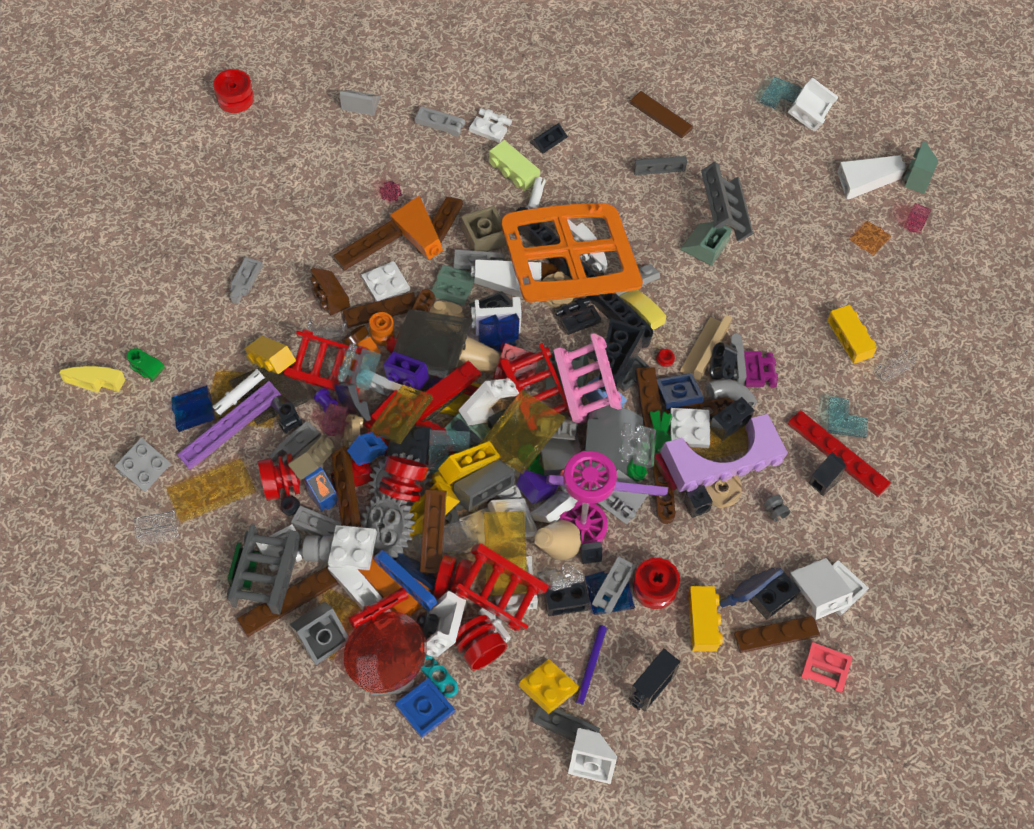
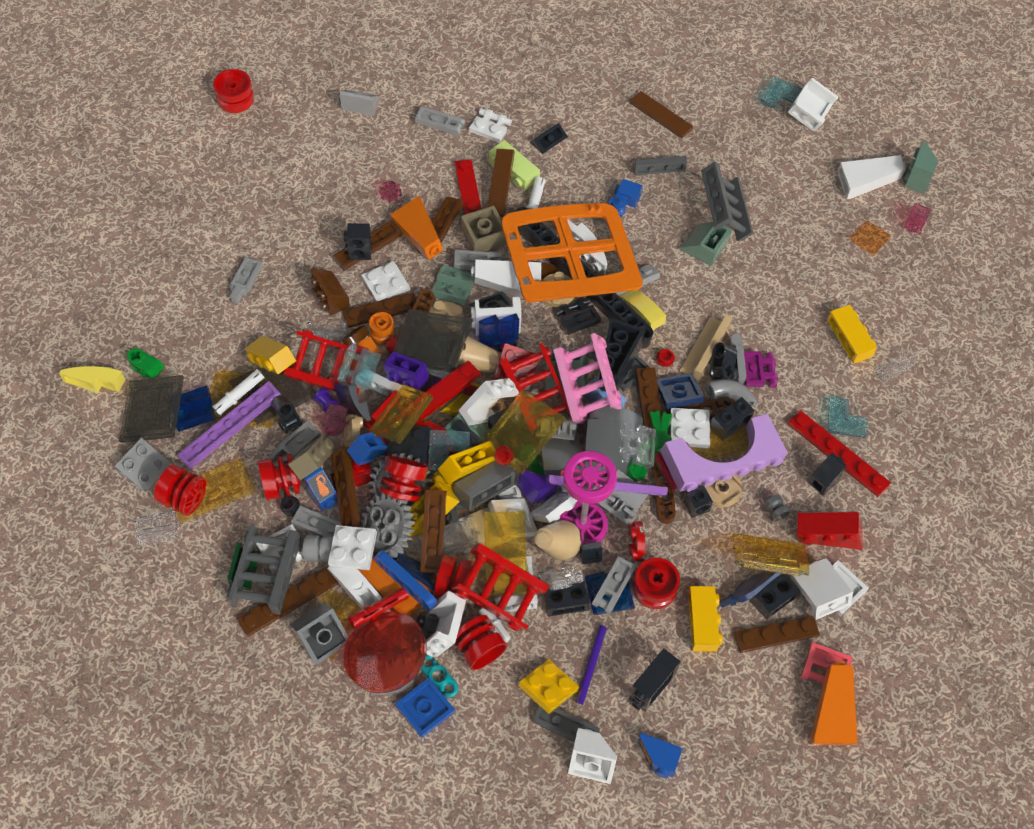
none -> clear smoke piece [119,375,184,443]
none -> red wheel [154,464,207,516]
none -> black brick [344,223,372,260]
none -> red plate [454,159,482,215]
none -> reddish brown tile [487,149,515,217]
none -> red plate [494,445,514,465]
none -> blue brick [609,179,643,216]
none -> red plate [628,521,645,562]
none -> blue slope [638,733,683,778]
none -> clear yellow piece [733,533,810,576]
none -> red wedge [797,512,863,550]
none -> orange slope [810,661,858,745]

